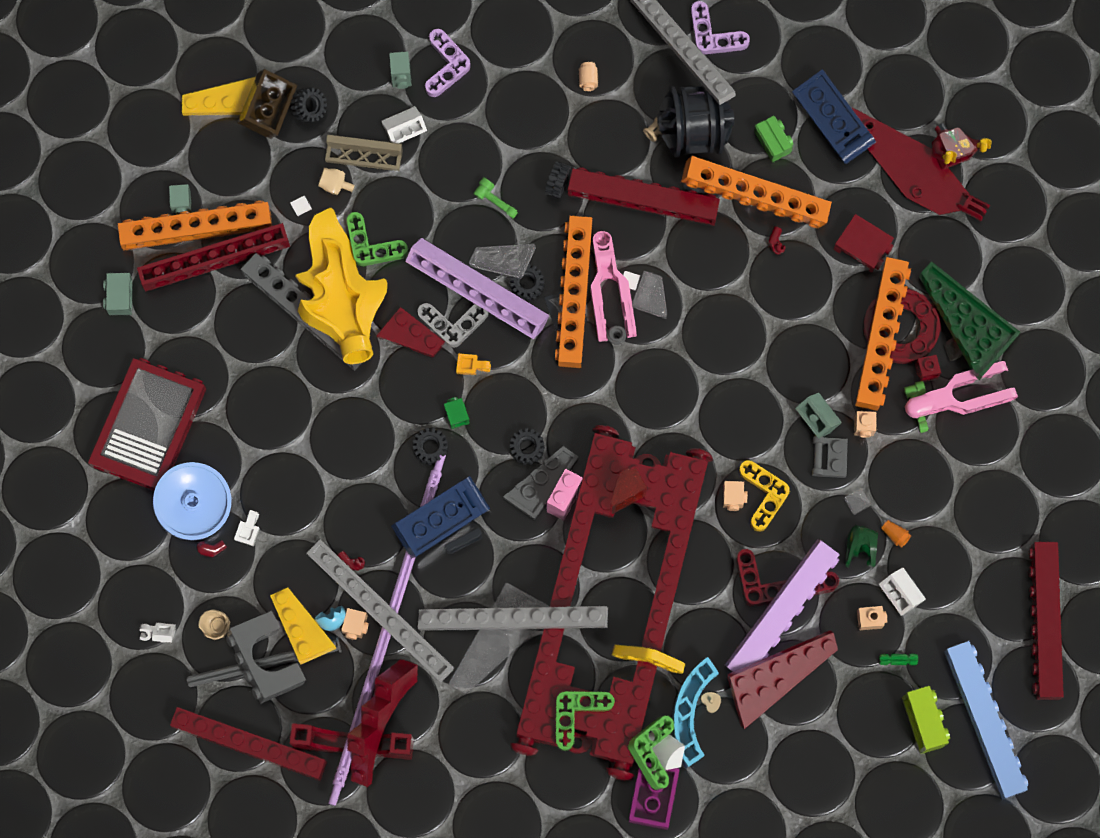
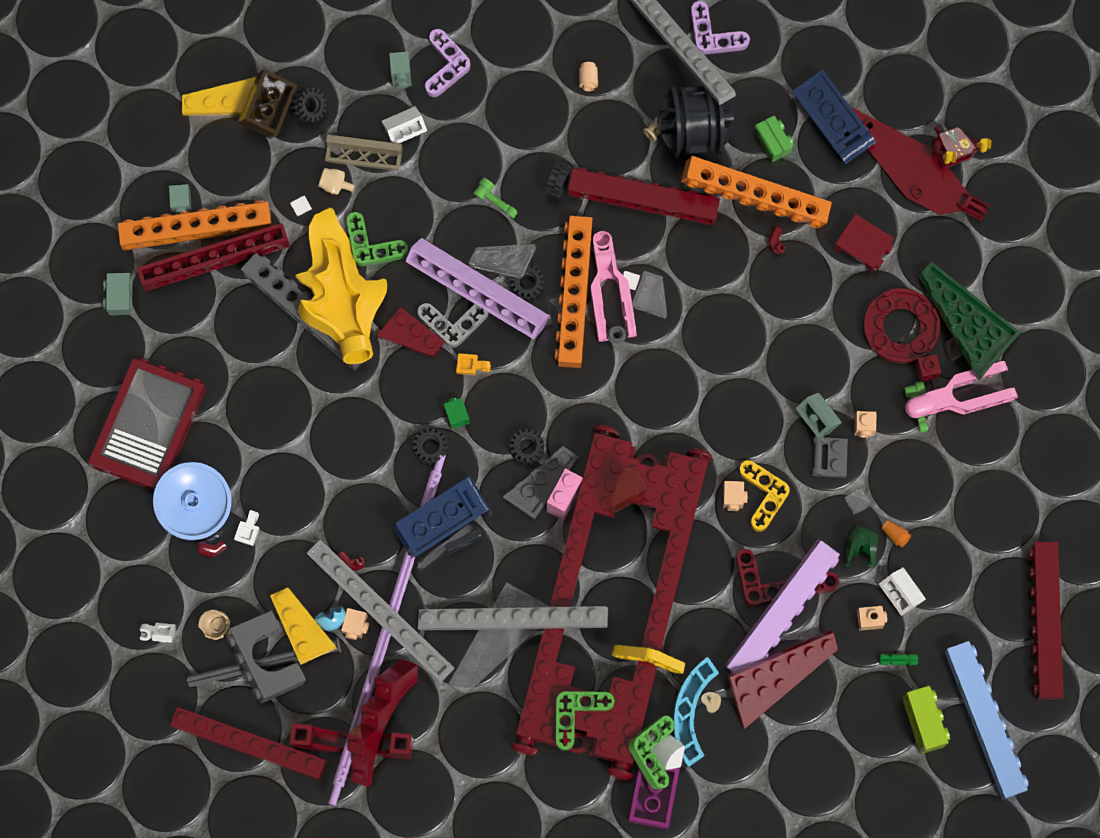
orange brick [855,257,911,411] -> none

